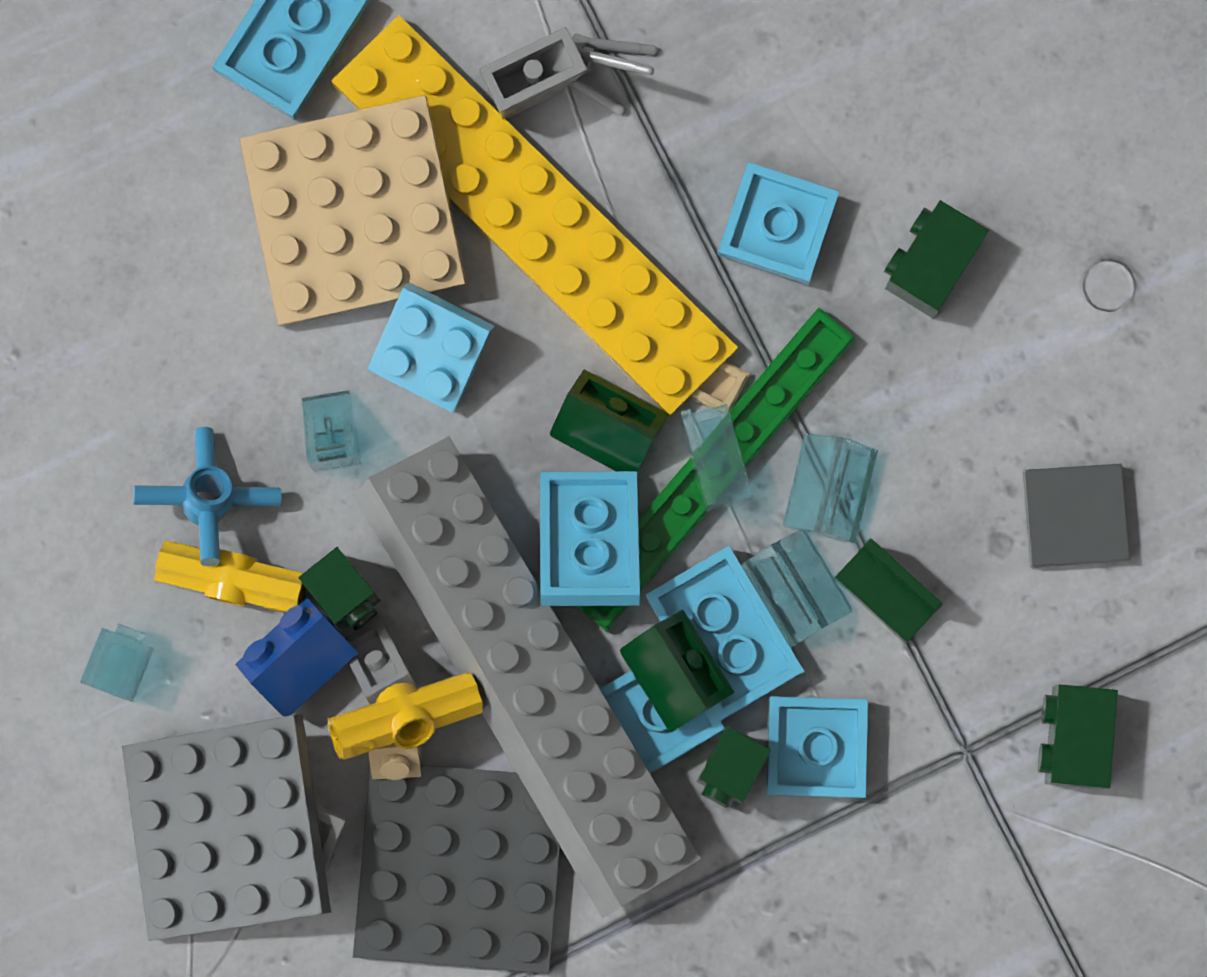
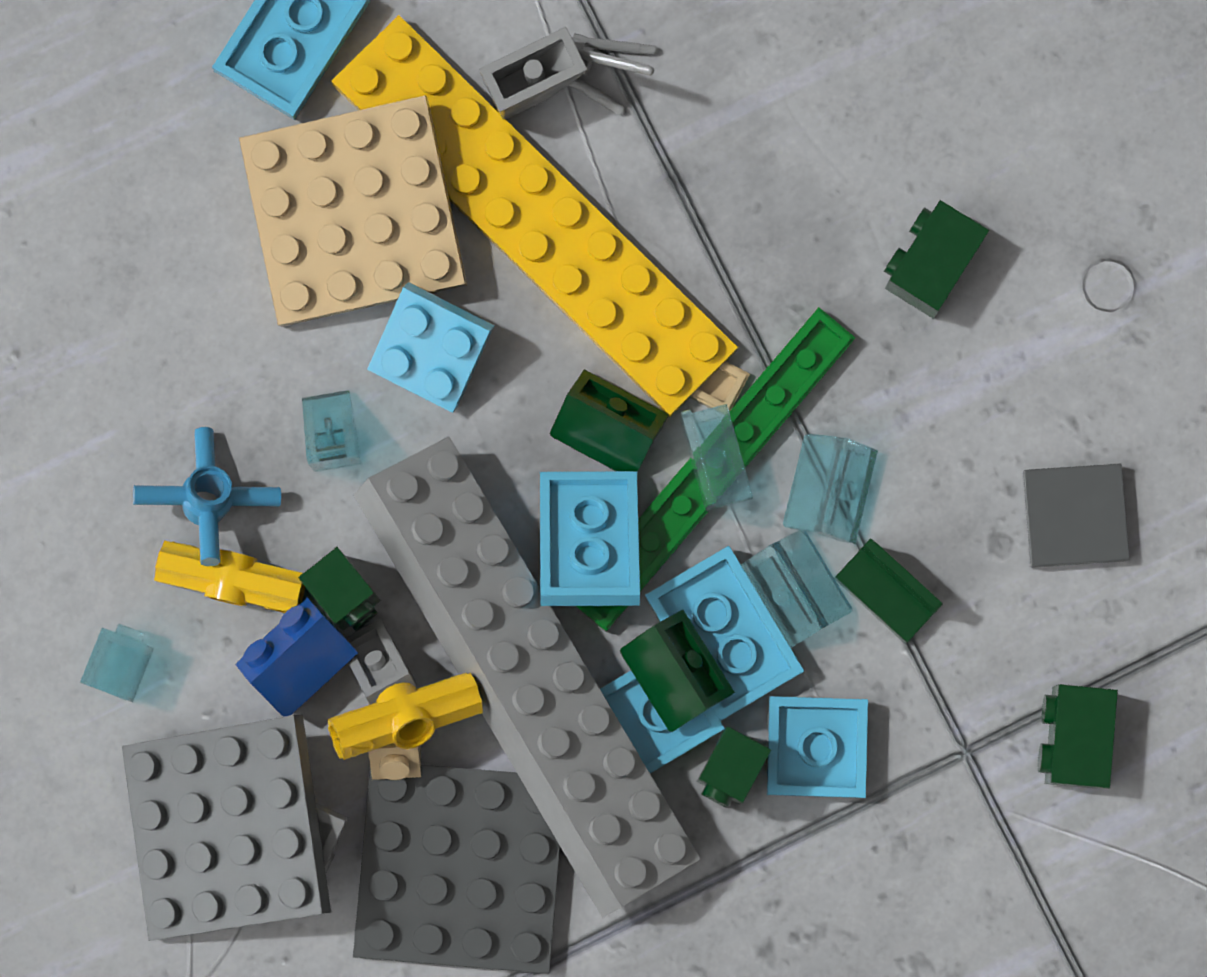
medium azure plate [717,162,839,285] -> none

